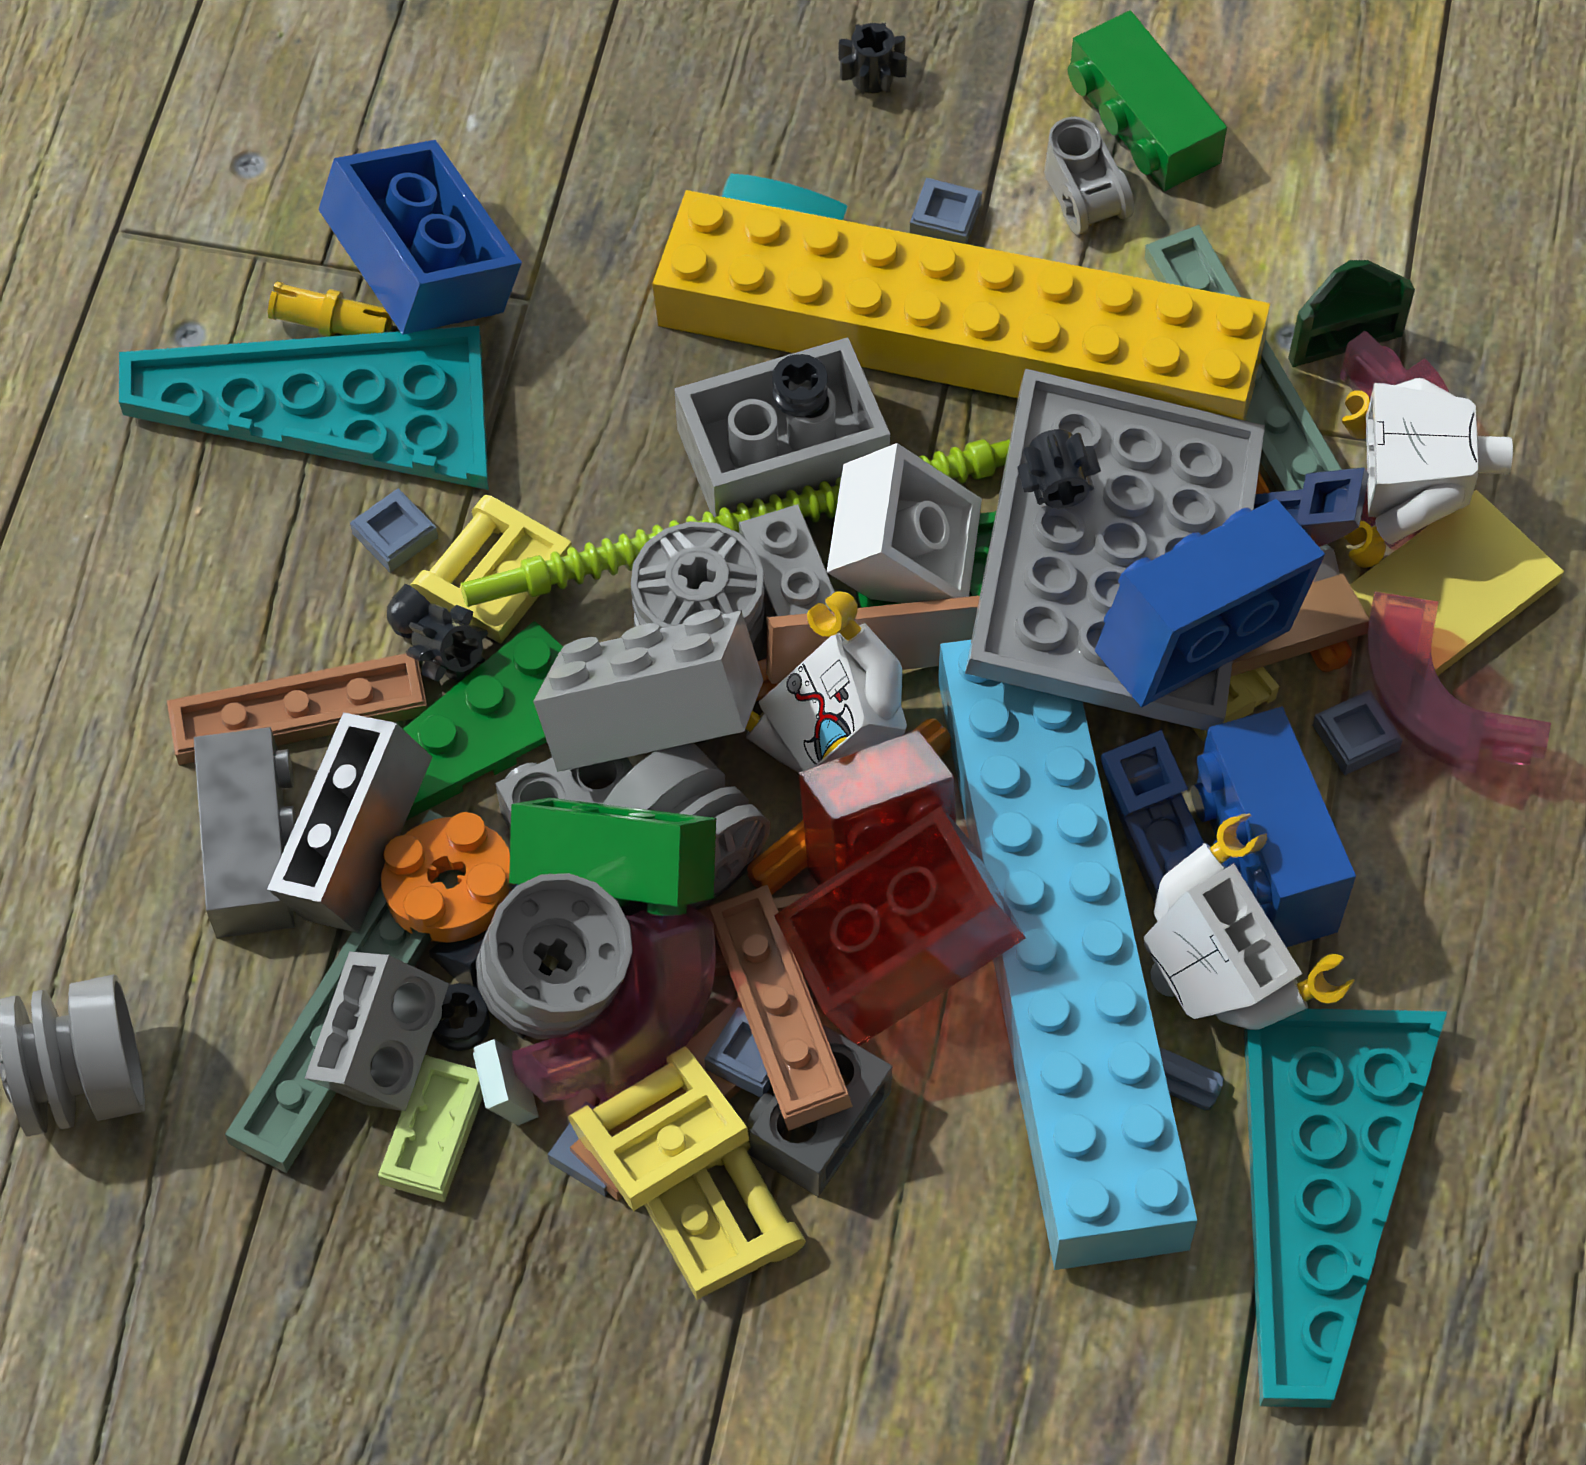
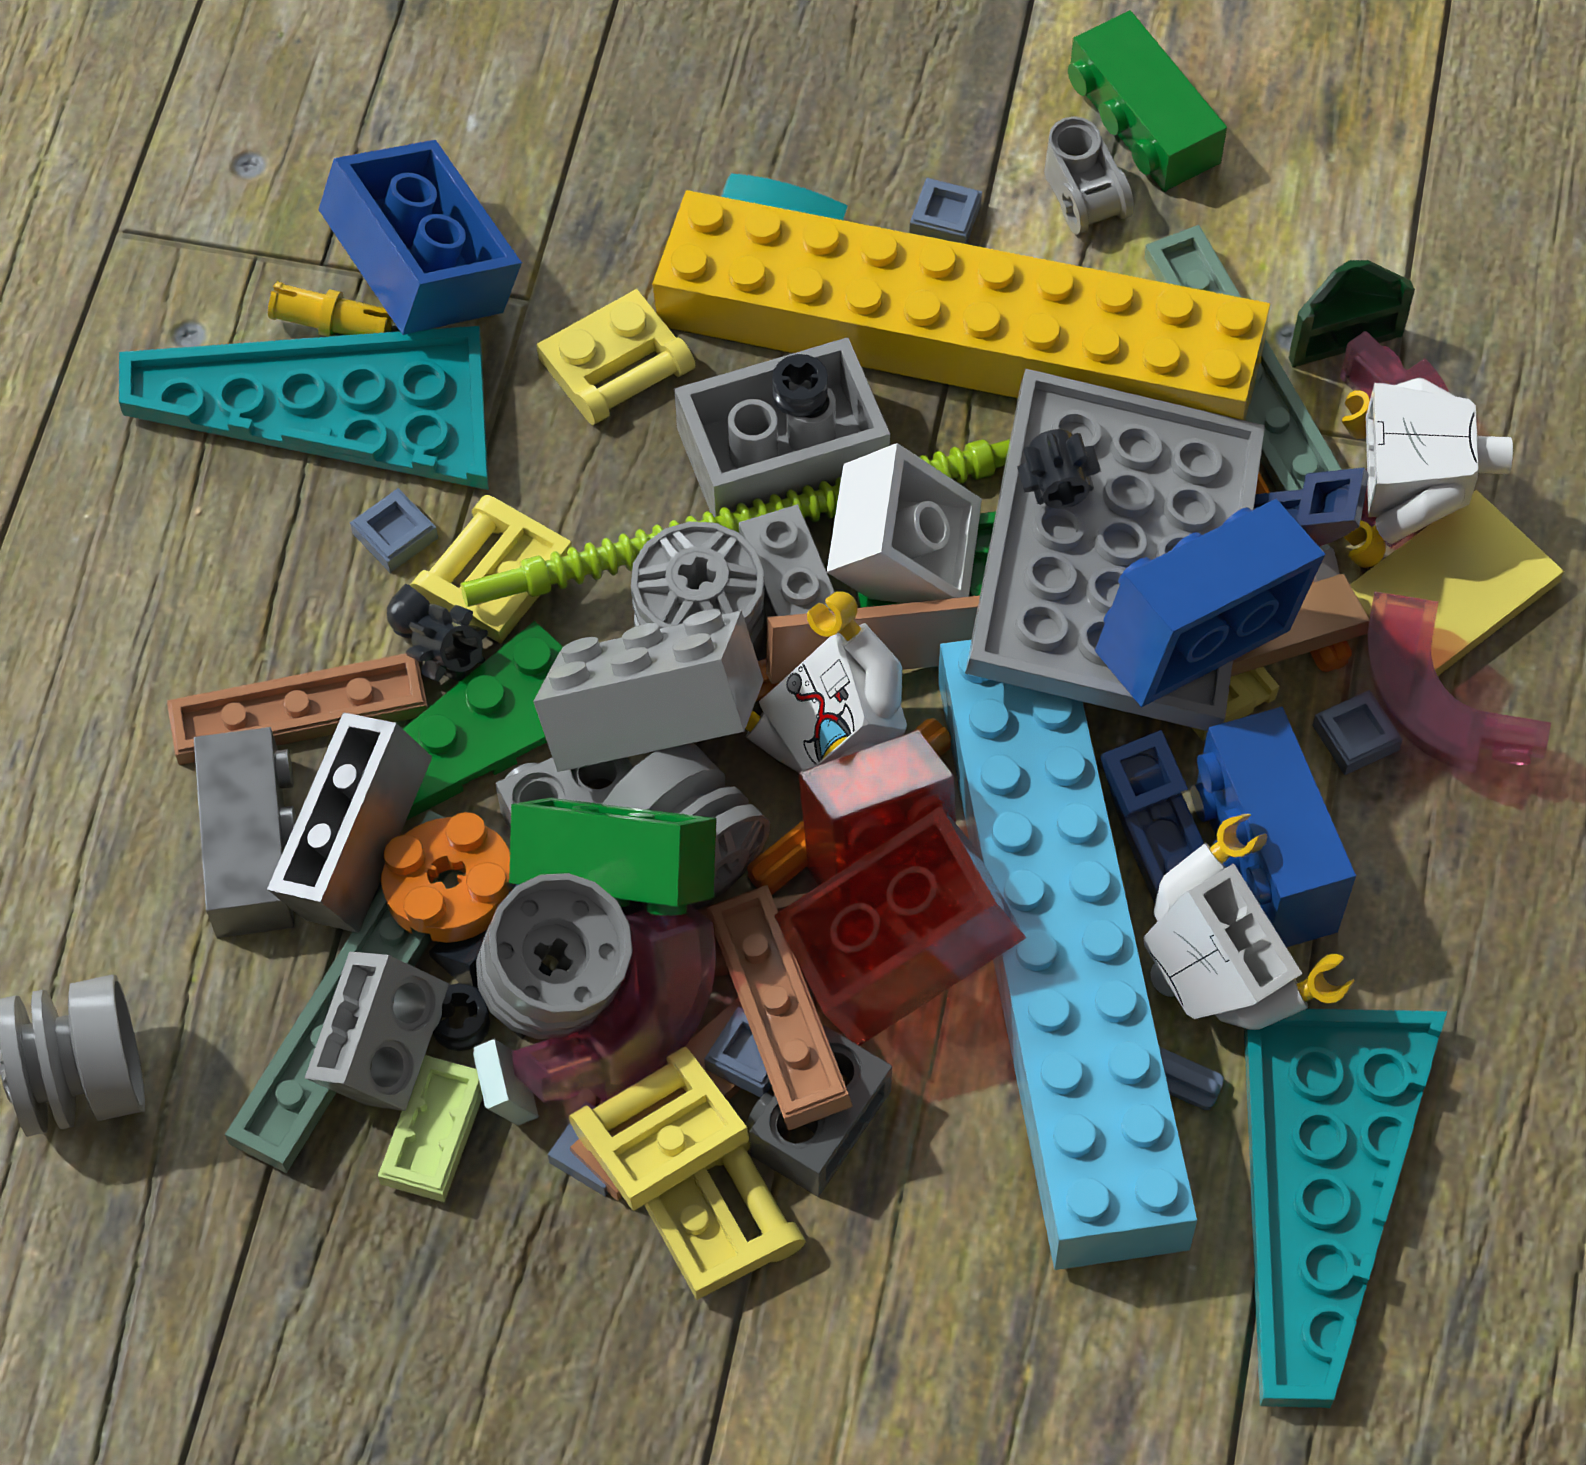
black gear [838,23,907,94] -> none
none -> light yellow plate [536,289,696,425]

